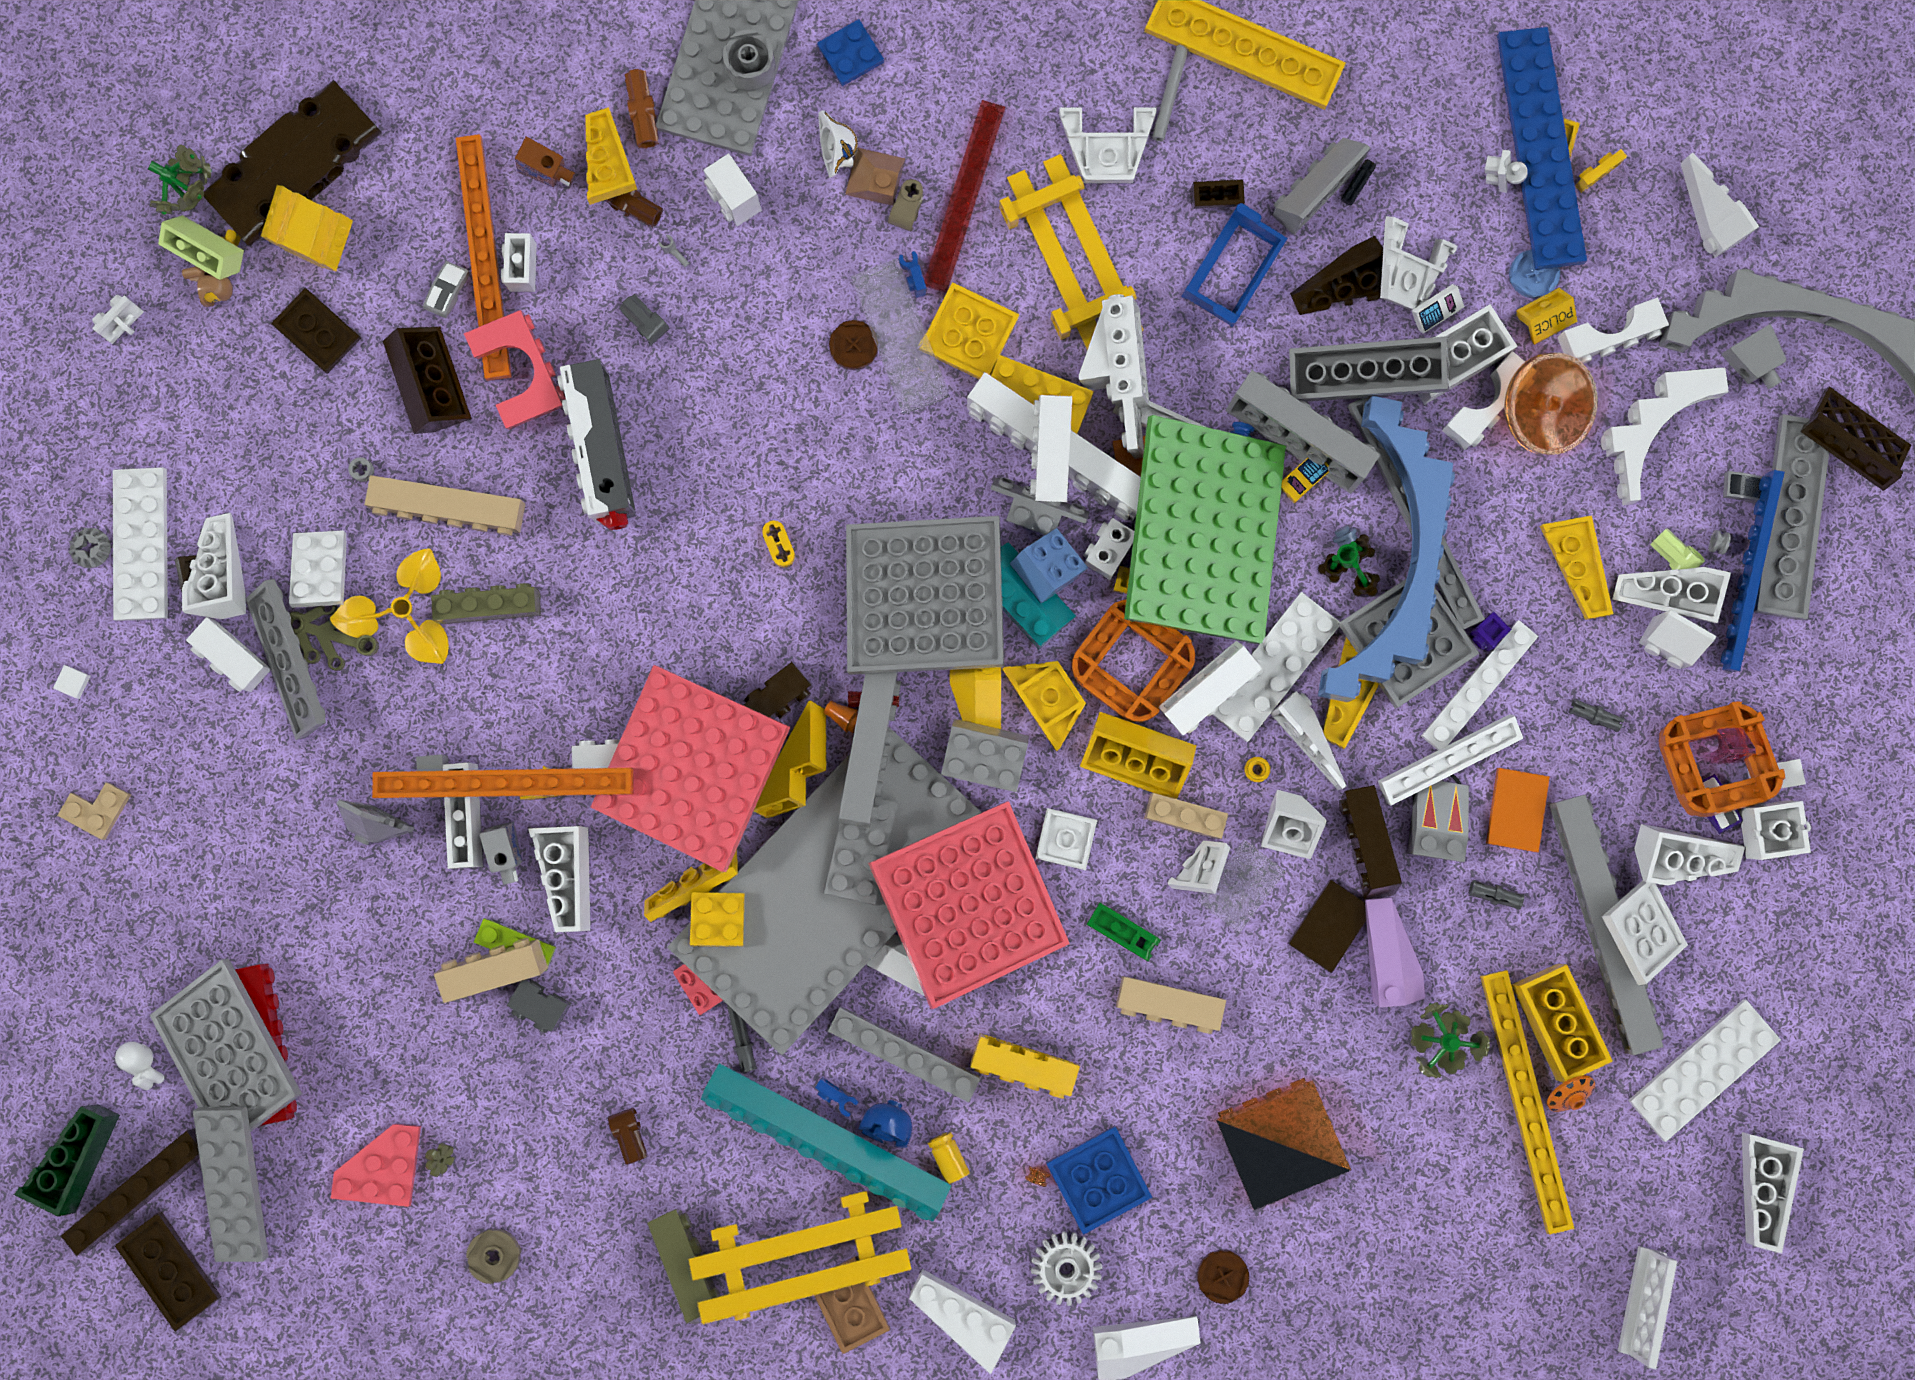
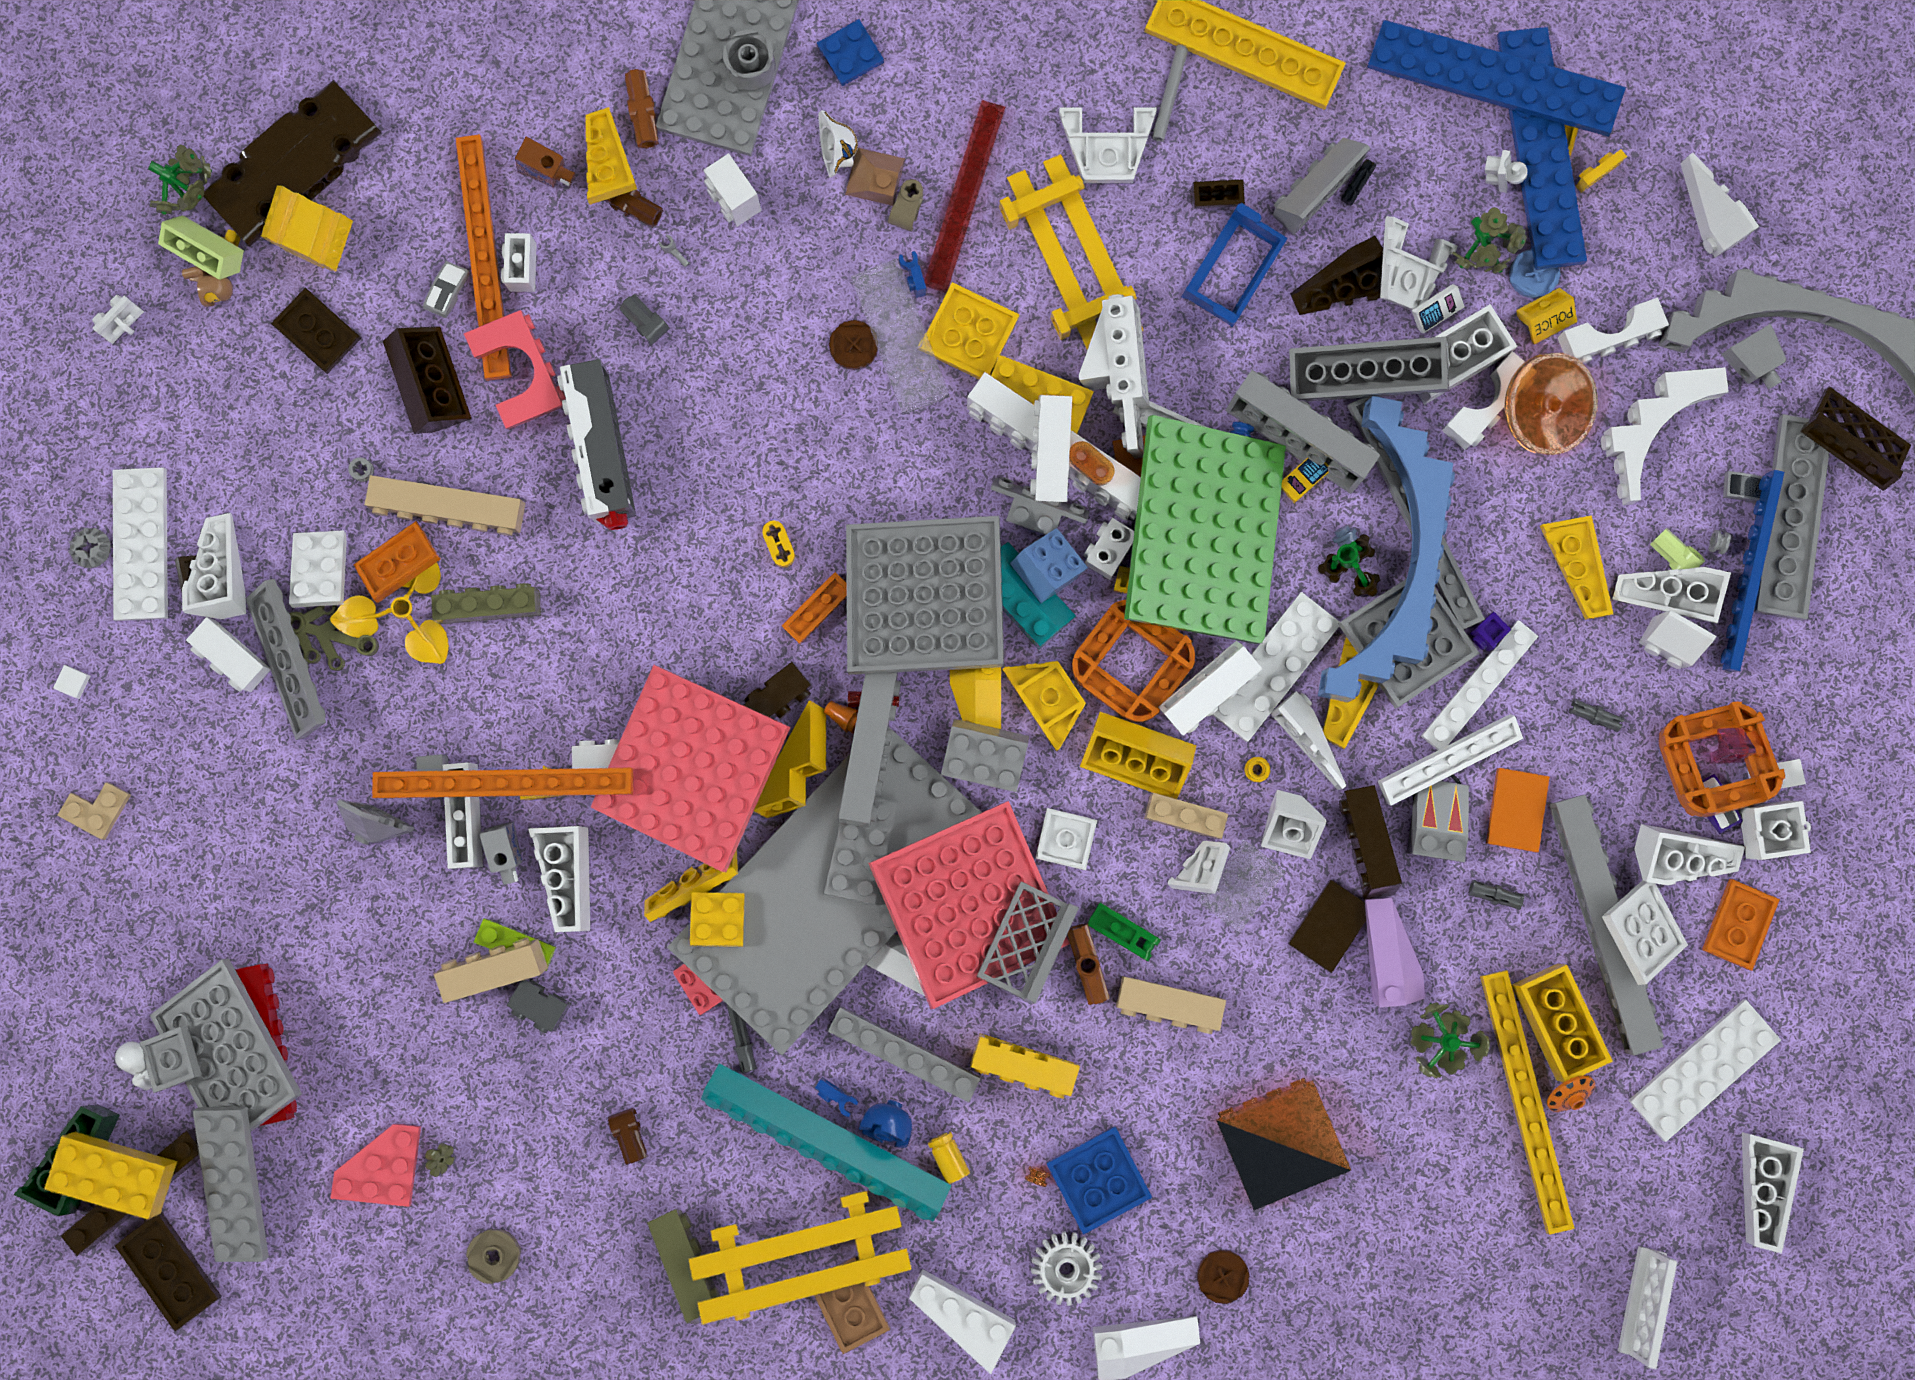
none -> yellow brick [44,1132,177,1219]
none -> light grey plate [139,1025,202,1093]
none -> orange tile [353,521,441,603]
none -> orange plate [782,572,847,644]
none -> light grey fence [976,881,1079,1005]
none -> dark orange piece [1067,923,1110,1005]
none -> clear orange plate [1069,441,1115,486]
none -> blue plate [1367,20,1626,137]
none -> olive plant [1452,207,1526,274]
none -> orange tile [1702,879,1780,971]

